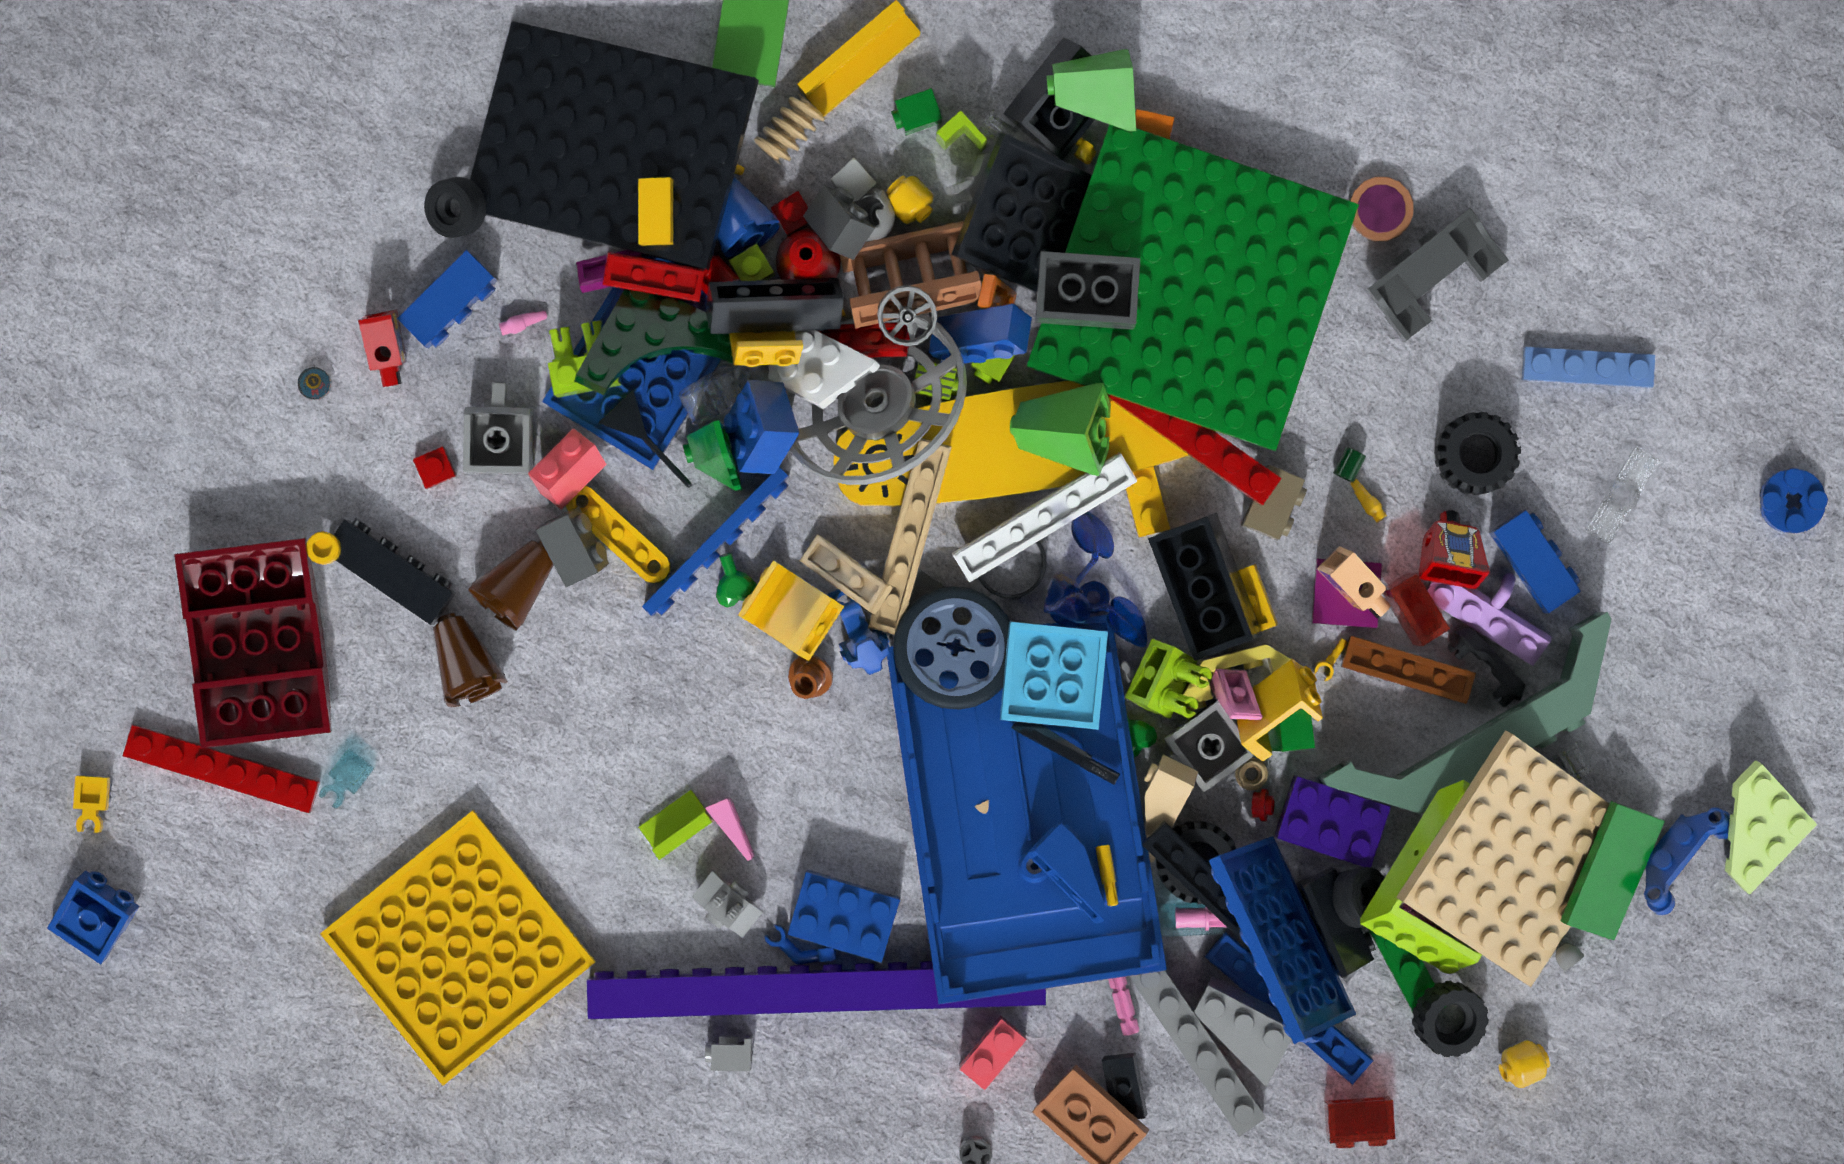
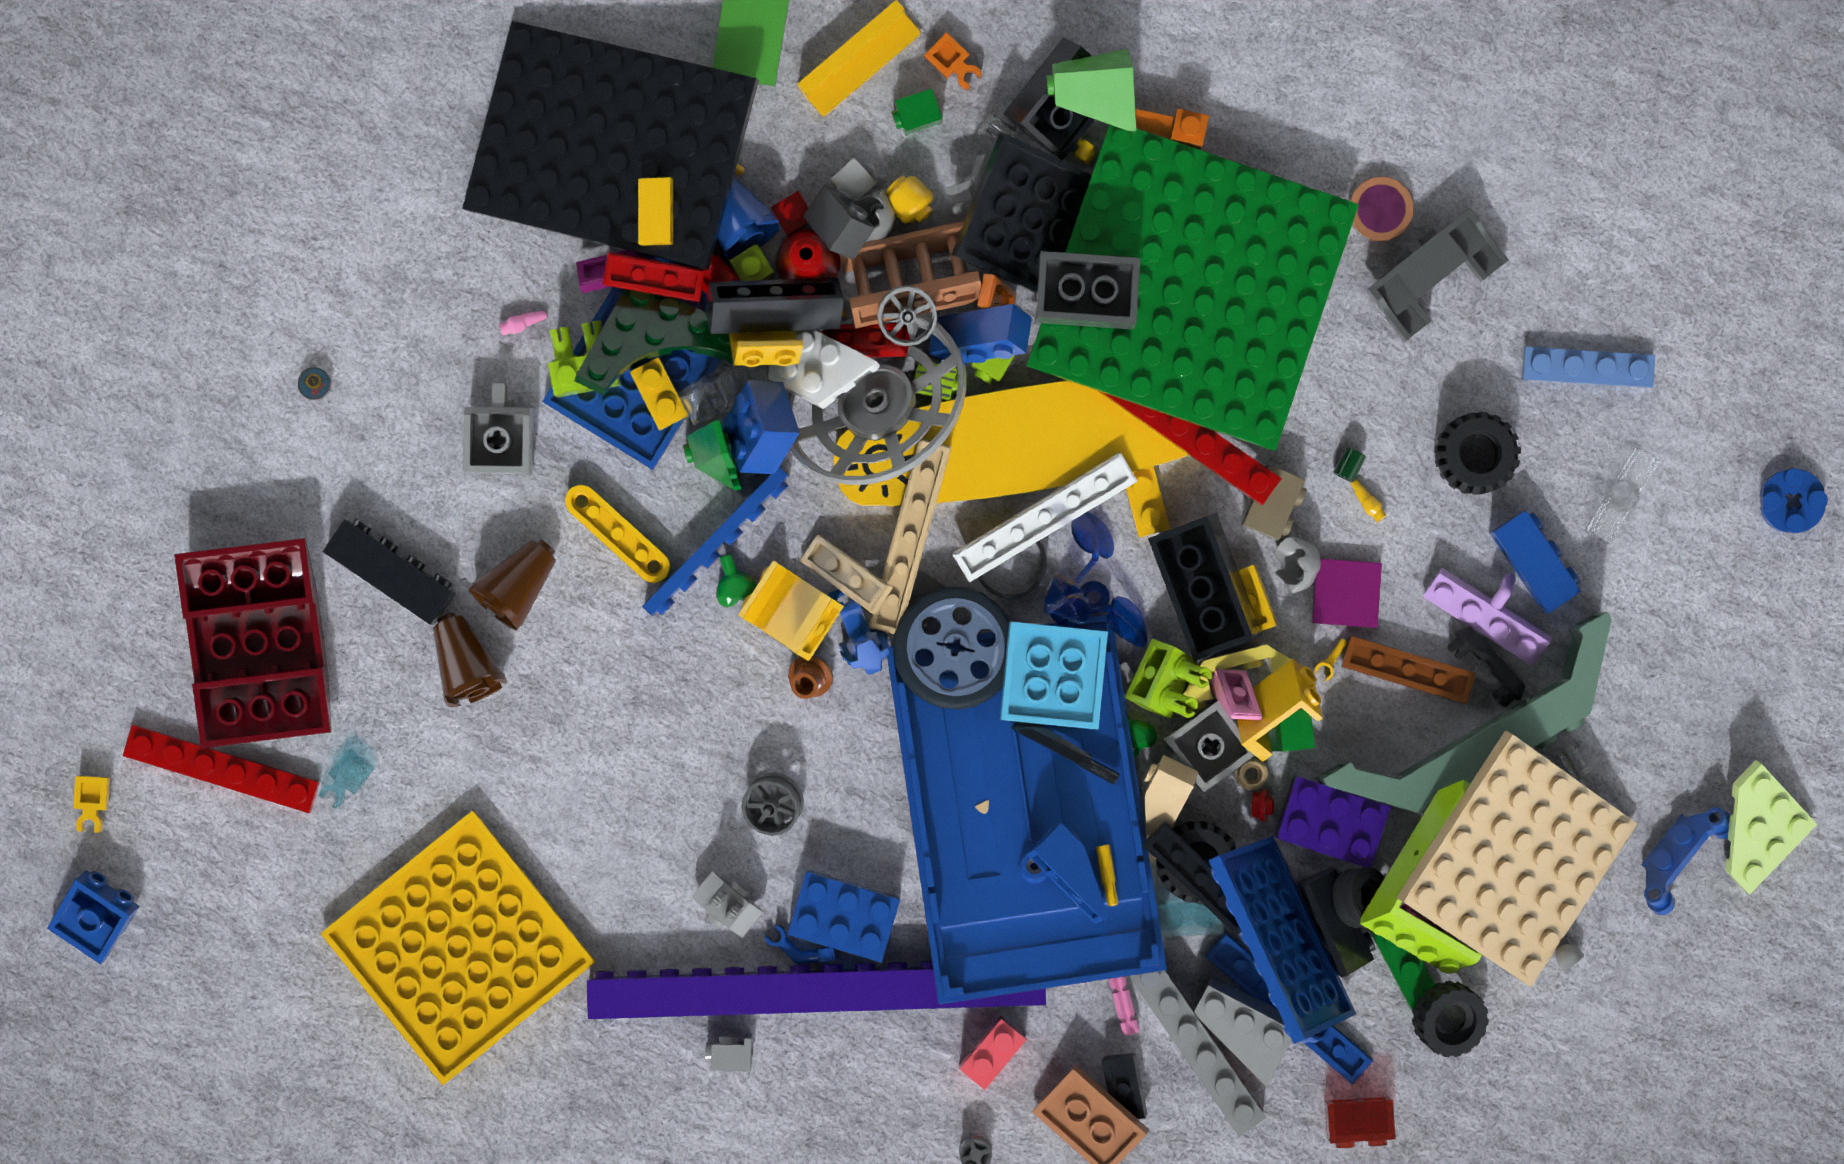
yellow tile [306,531,341,565] -> none
torso [358,309,406,387] -> none
blue brick [397,250,498,349] -> none
red plate [413,446,457,489] -> none
black tyre [424,177,486,238] -> none
coral brick [528,428,607,510] -> none
dark grey brick [536,506,609,587] -> none
black piece [598,390,692,488] -> none
lime panel [638,789,714,860] -> none
bright pink slope [705,797,755,861] -> none
tan piece [754,94,825,165] -> none
lime panel [936,110,987,152] -> none
bright green slope [1010,383,1111,476] -> none
bright pink axle [1175,906,1226,931] -> none
light nougat torso [1317,546,1391,618] -> none
clear red brick [1382,573,1450,646] -> none
red torso [1419,510,1490,589] -> none
yellow head [1499,1040,1550,1088] -> none
green tile [1560,801,1665,940] -> none
none -> yellow plate [630,357,689,431]
none -> dark grey wheel [741,772,804,836]
none -> orange plate [924,32,982,91]
none -> orange brick [1170,108,1209,150]
none -> light grey hair [1275,537,1321,593]

